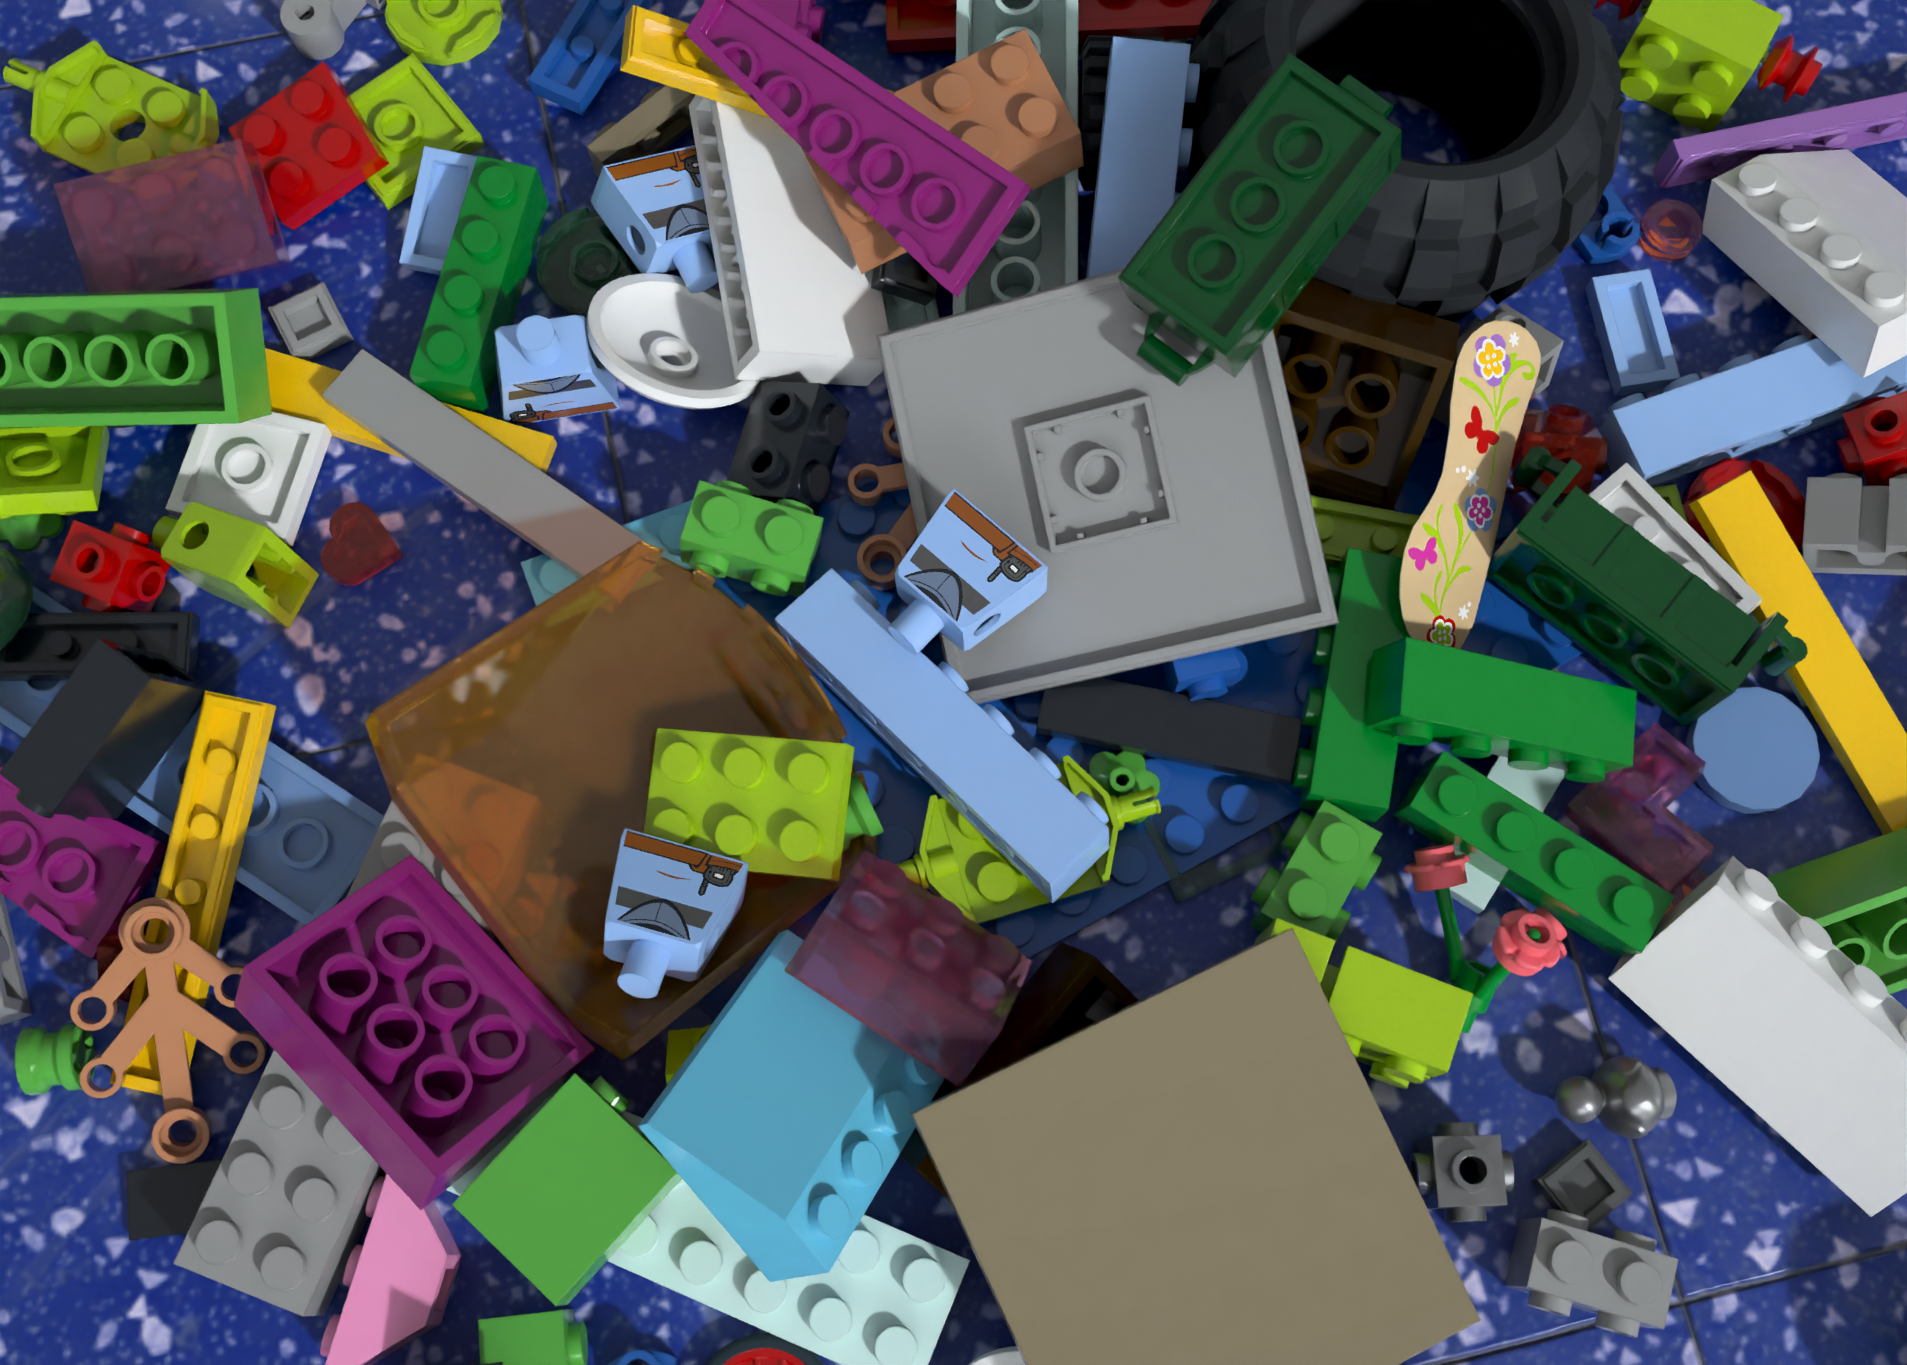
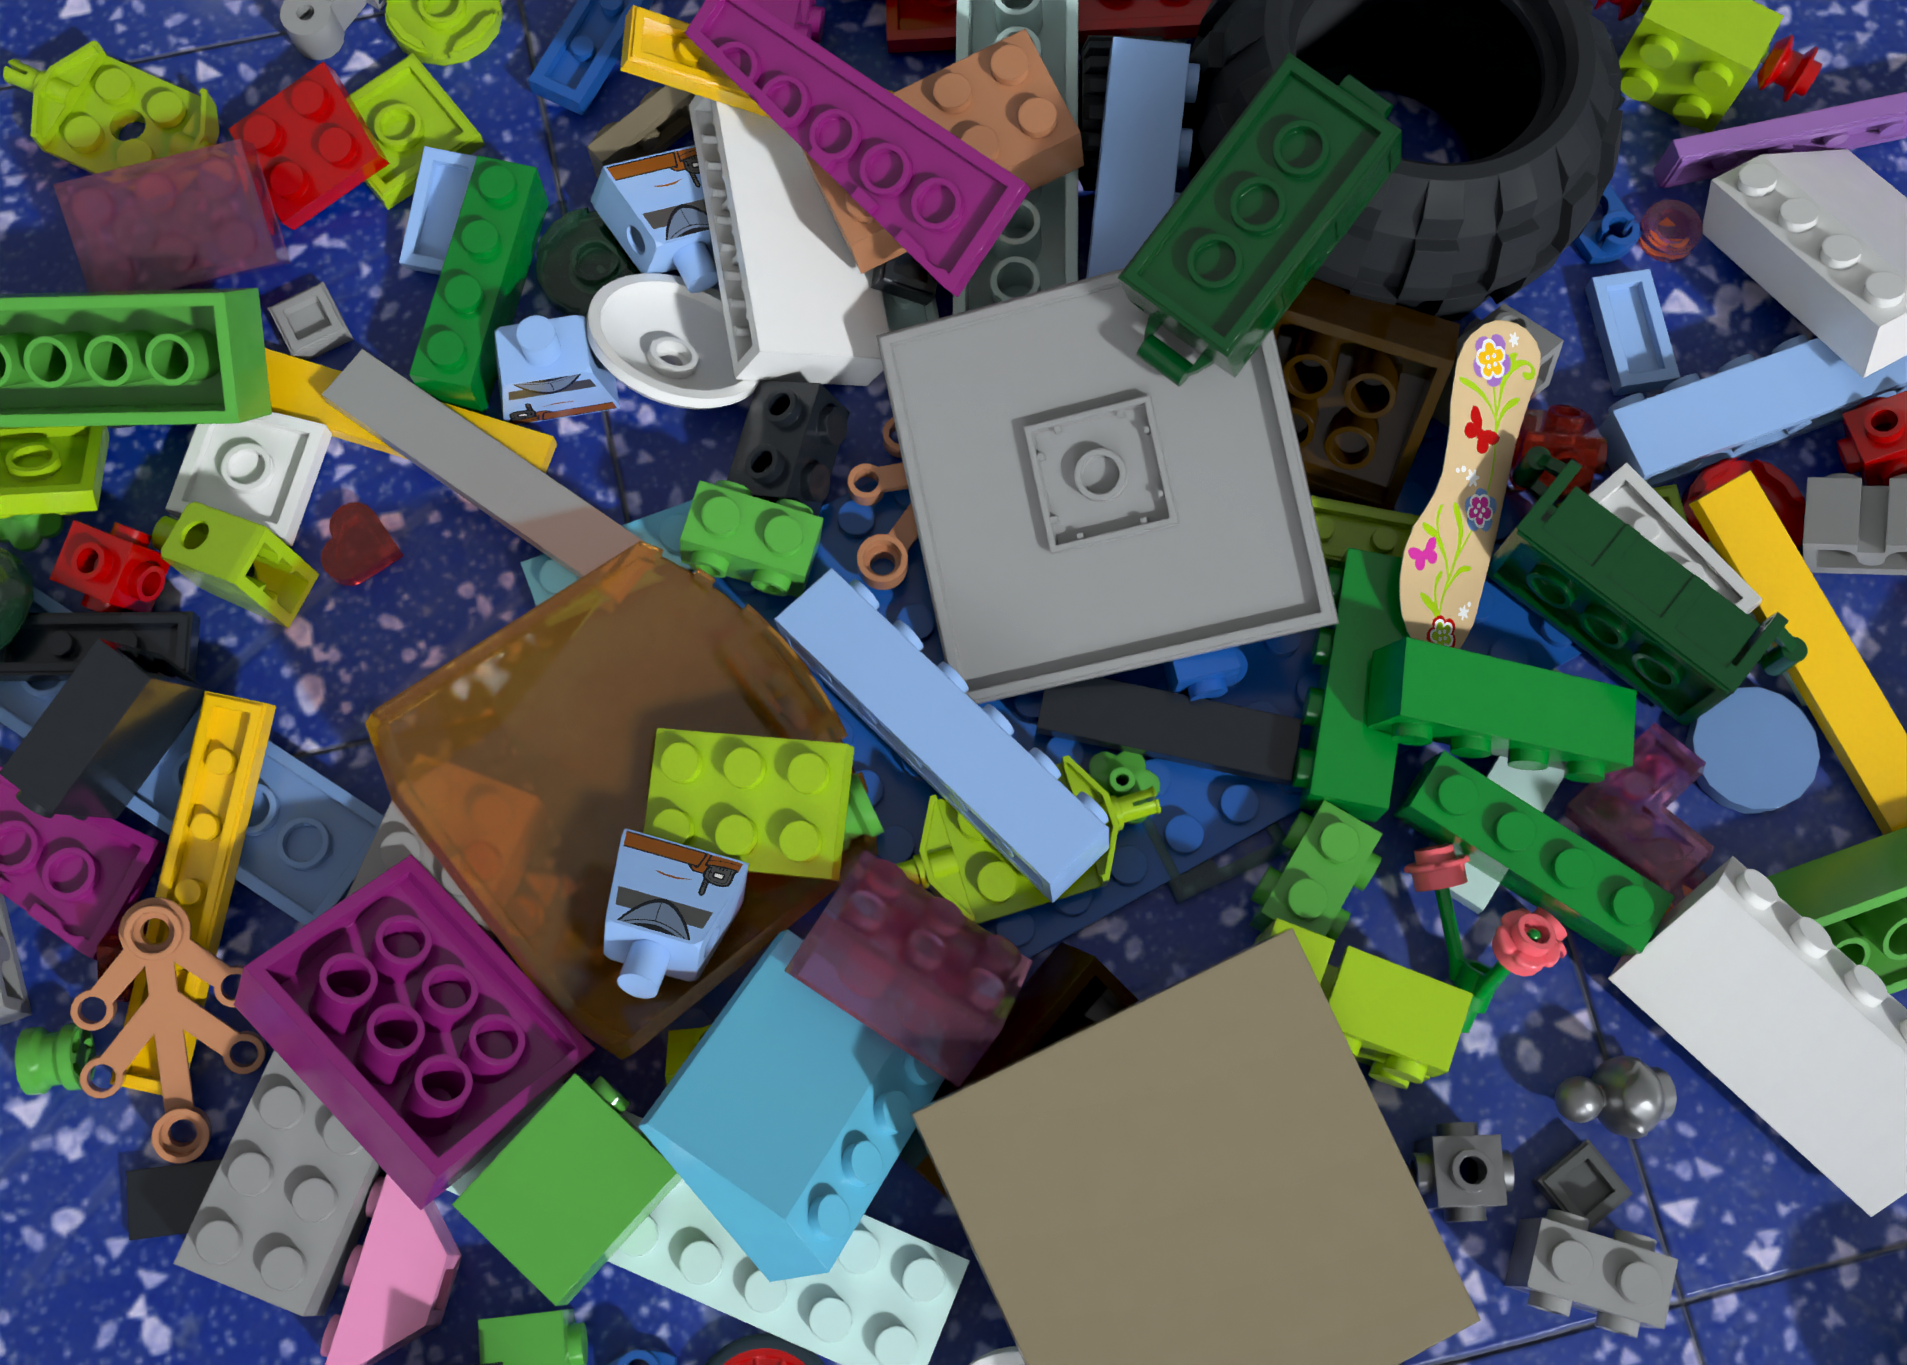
light blue torso [888,489,1048,655] -> none

